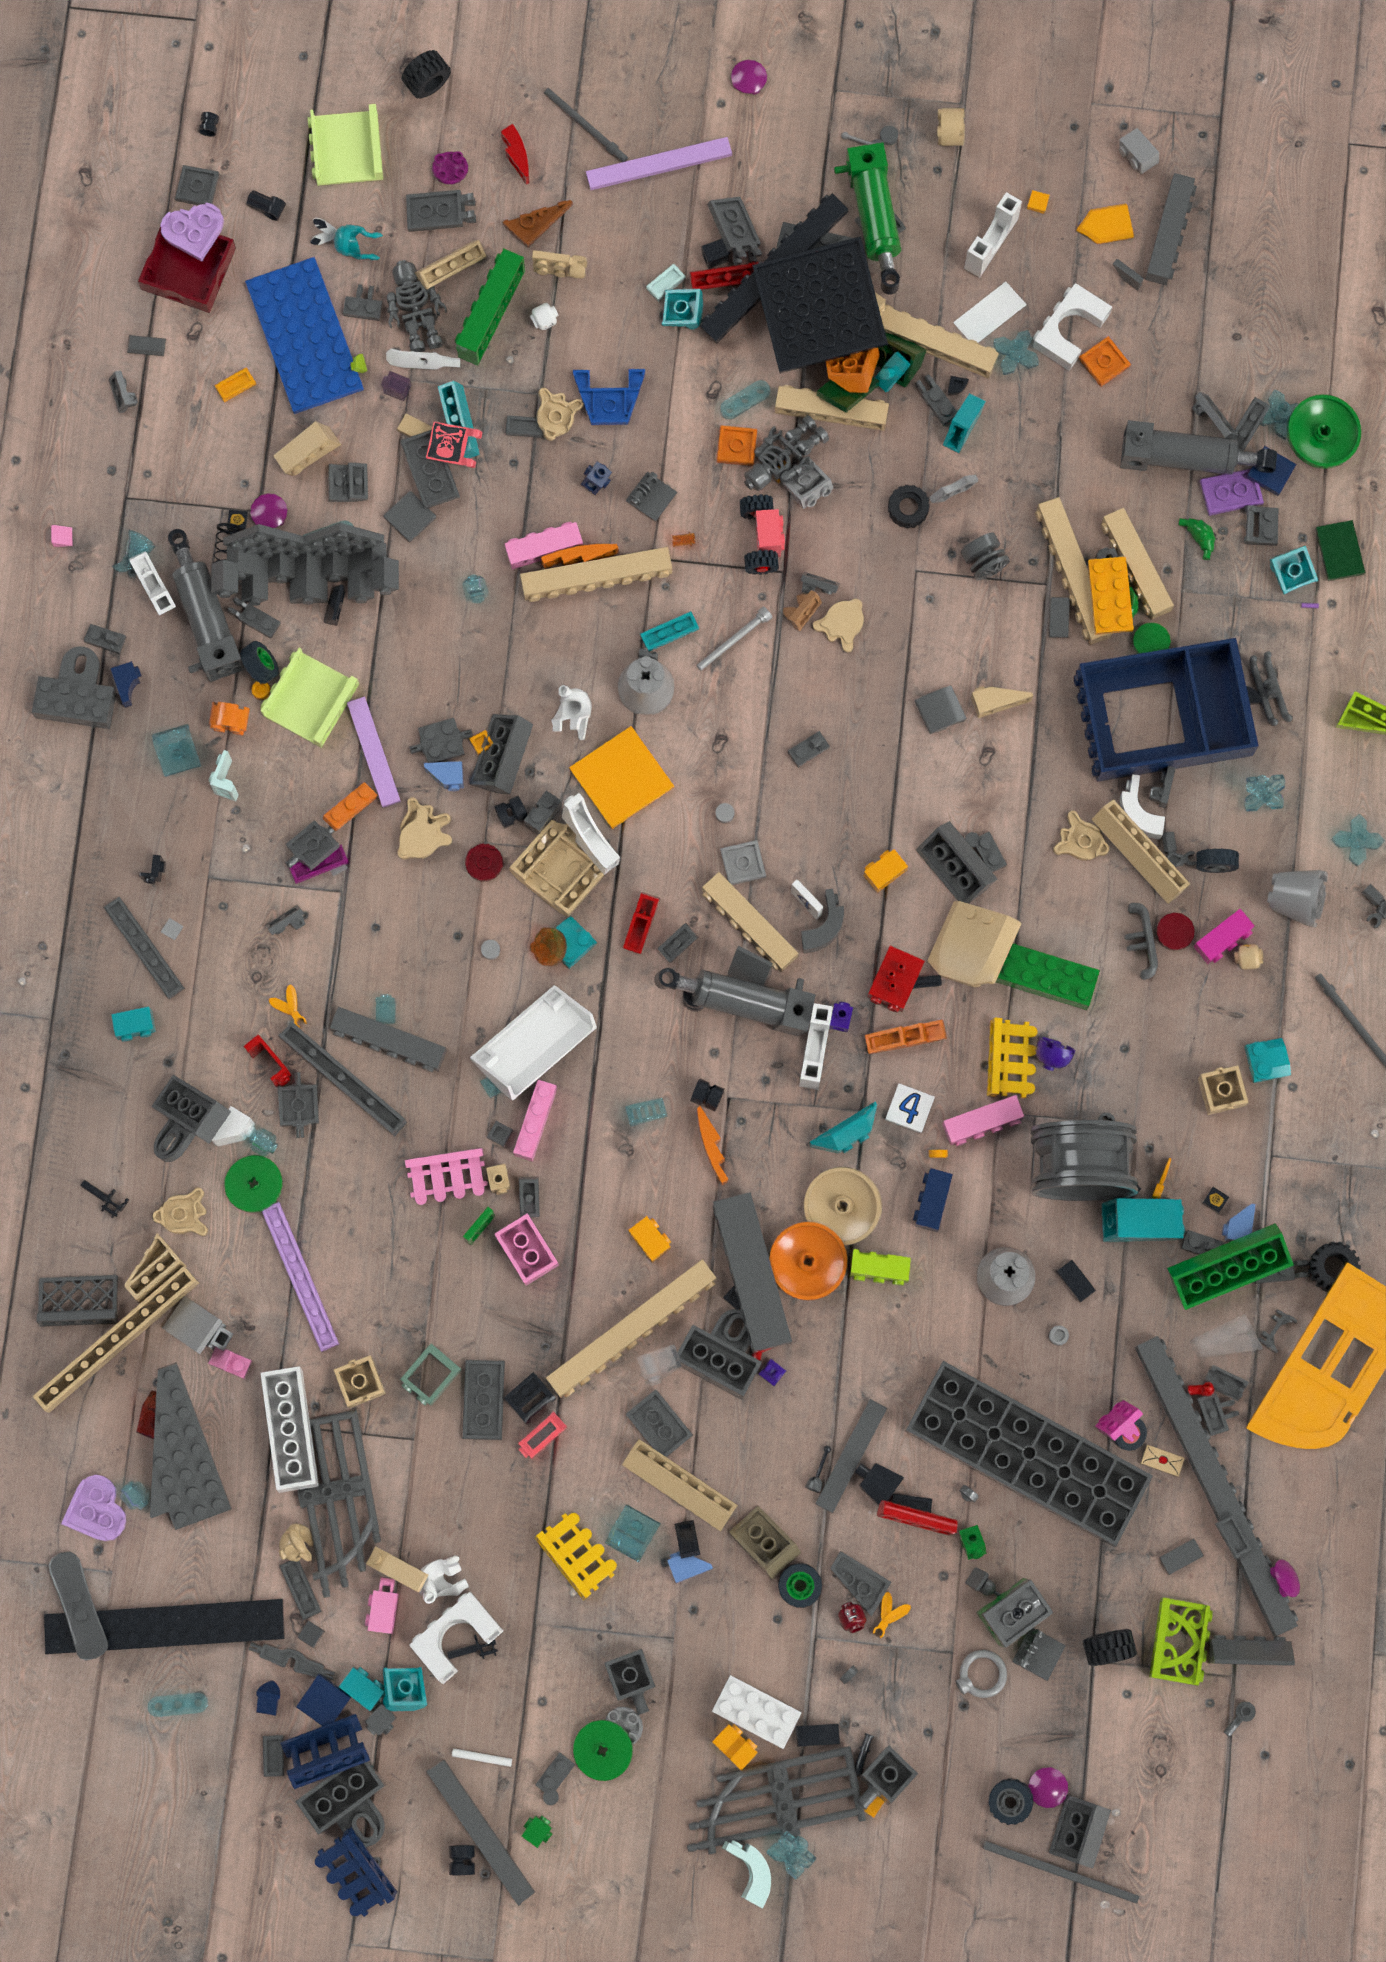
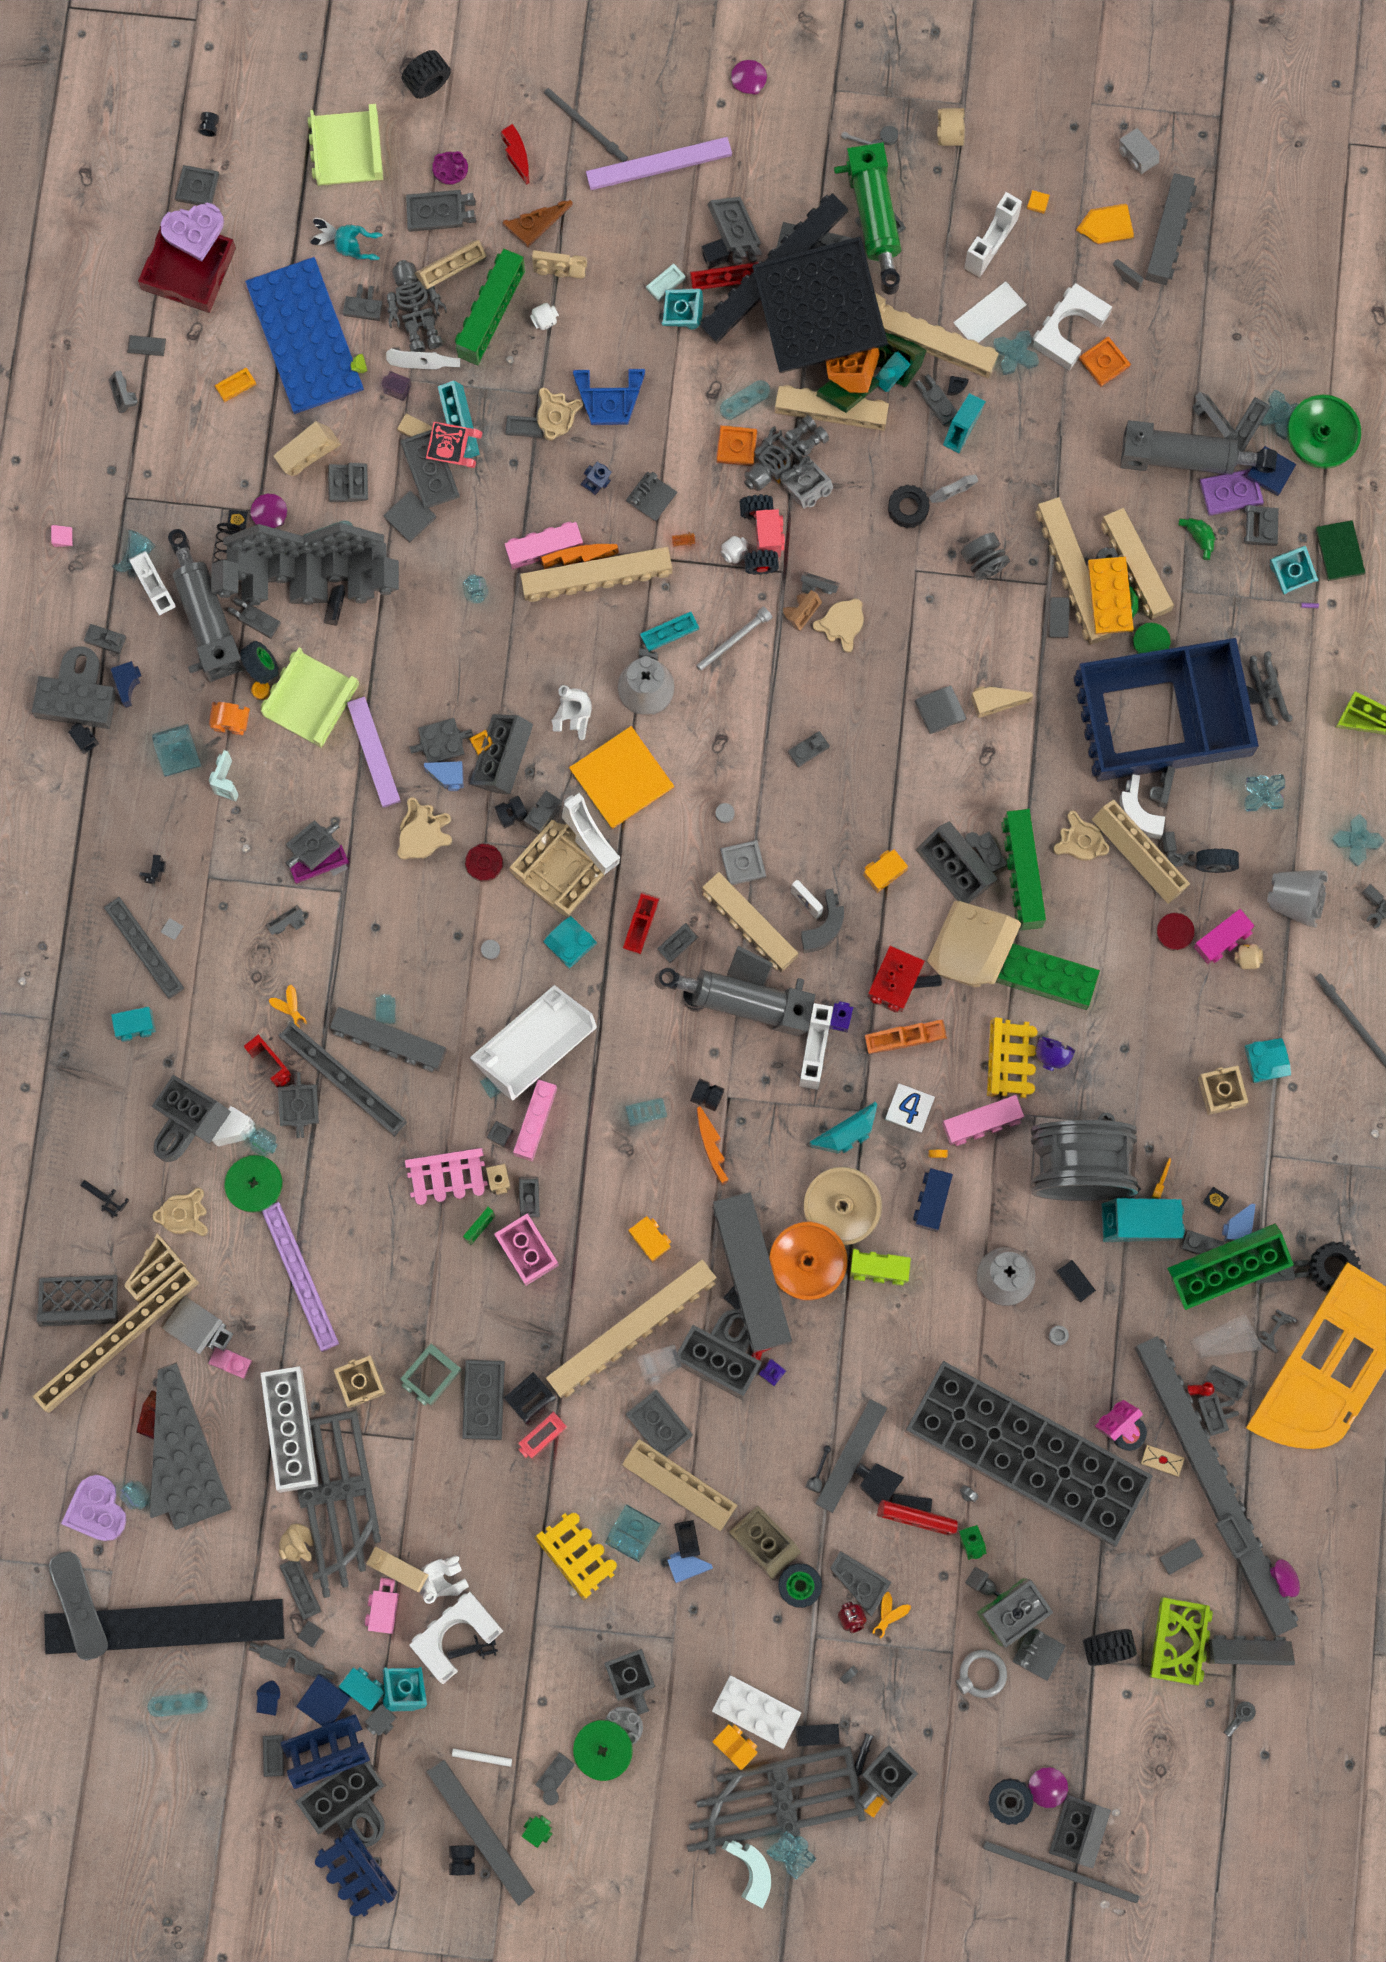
black piece [246,190,286,221] -> none
orange plate [323,782,377,831] -> none
clear orange tile [530,927,567,966] -> none
dark grey piece [1124,902,1158,980] -> none
none -> black brick [68,722,99,754]
none -> white head [721,536,749,564]
none -> green brick [1001,809,1046,931]

